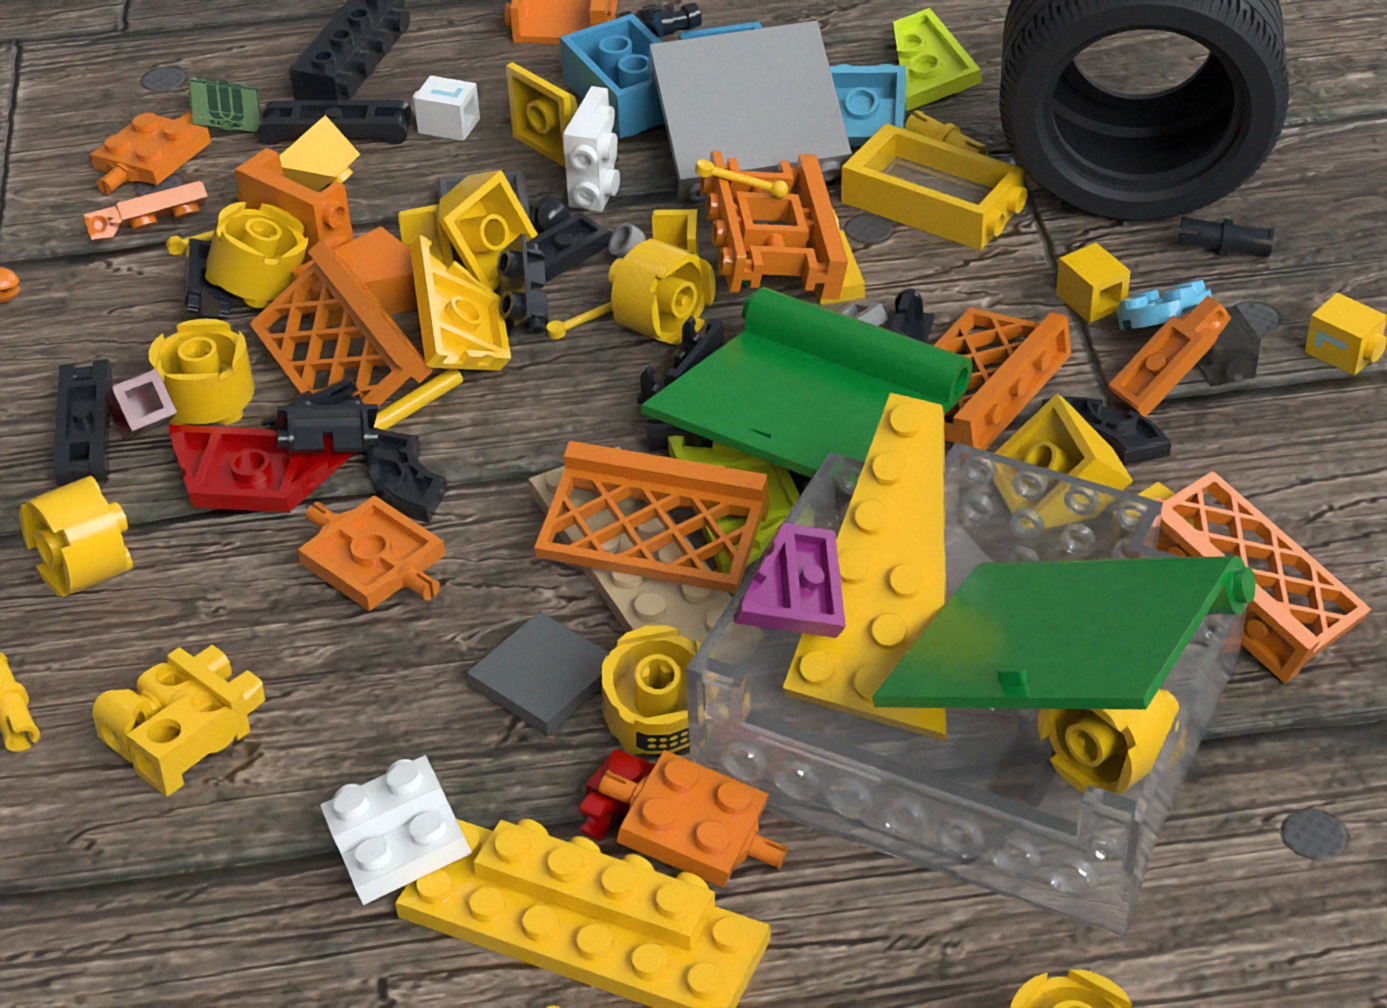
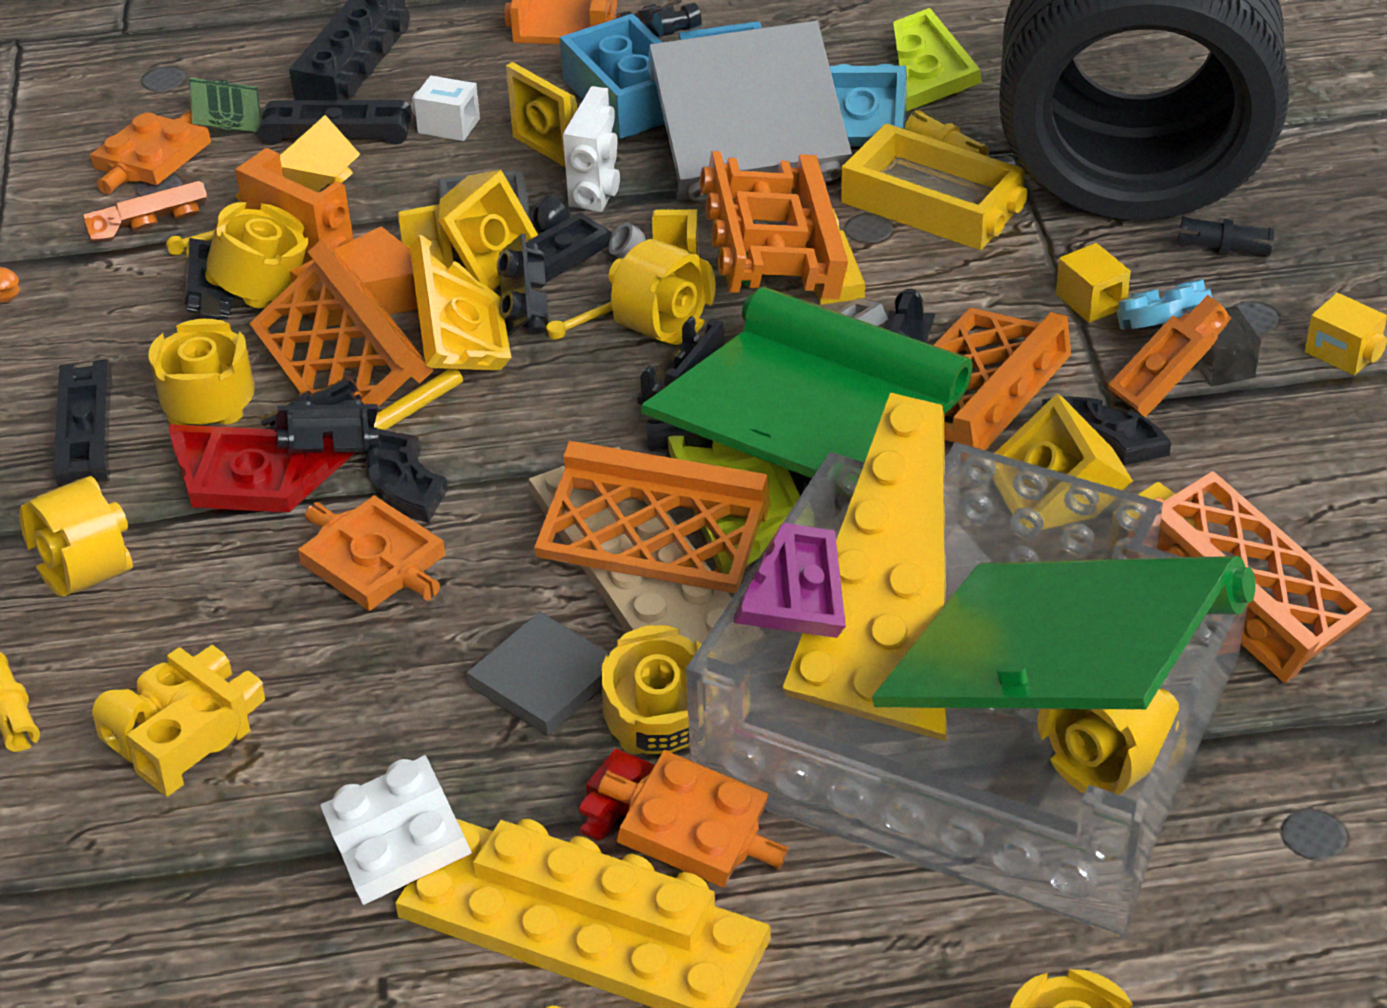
brick [104,368,177,441] -> none
yellow hinge [694,159,788,199] -> none

